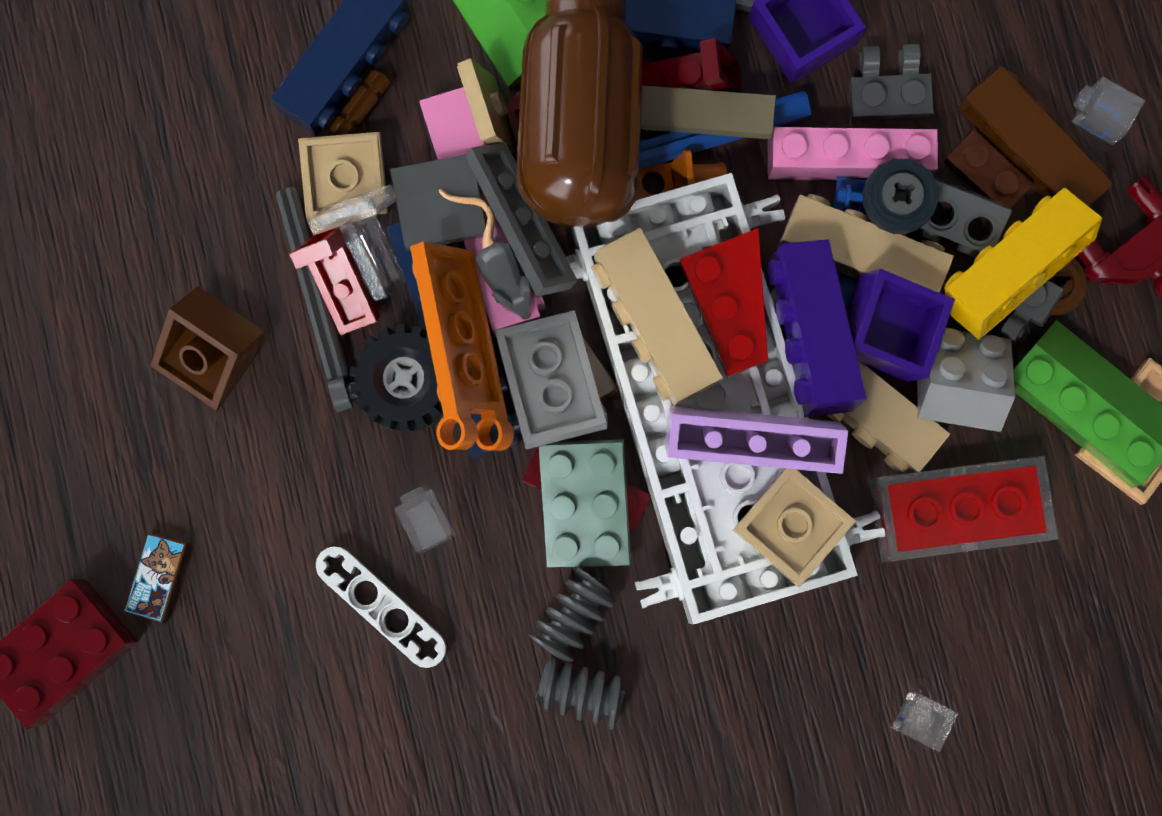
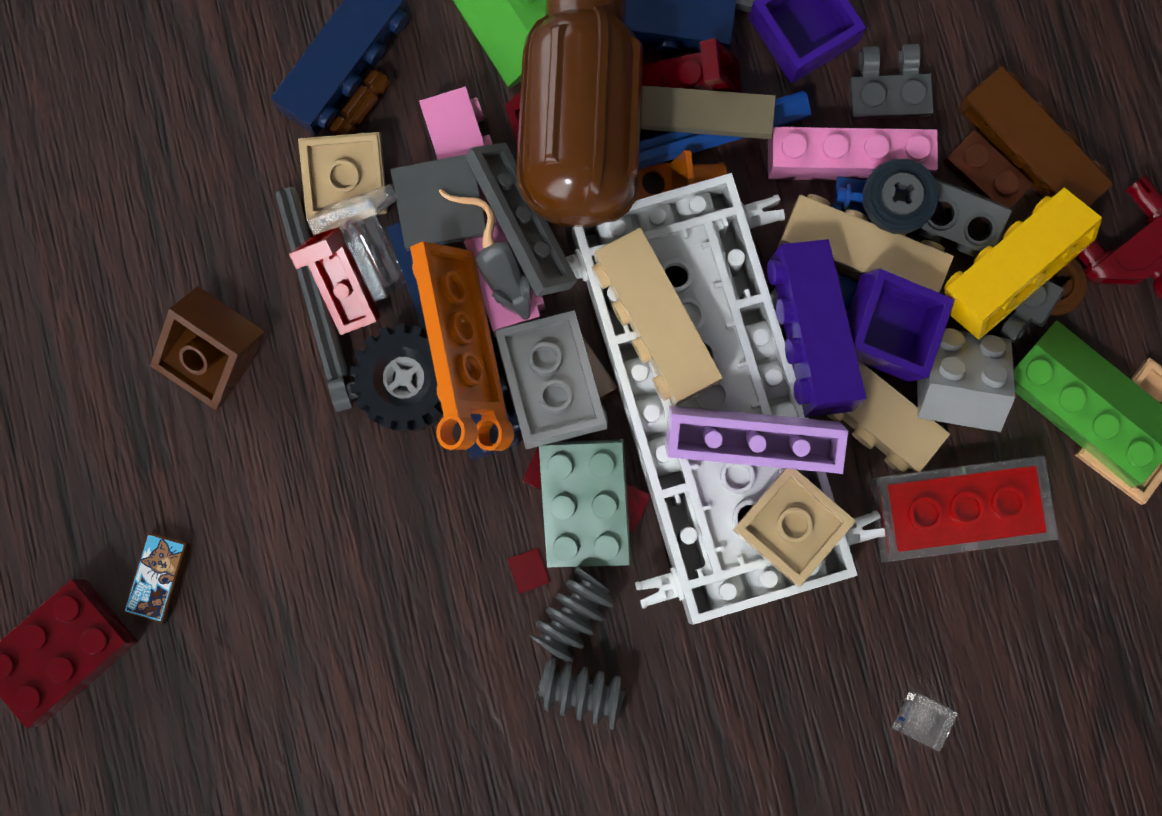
white beam [316,546,447,668] -> none
clear brick [394,487,457,554] -> none
tan plate [457,58,517,153] -> none
red wing [679,228,768,378] -> none
clear brick [1071,76,1145,145] -> none
none -> dark red sticker [507,548,550,594]

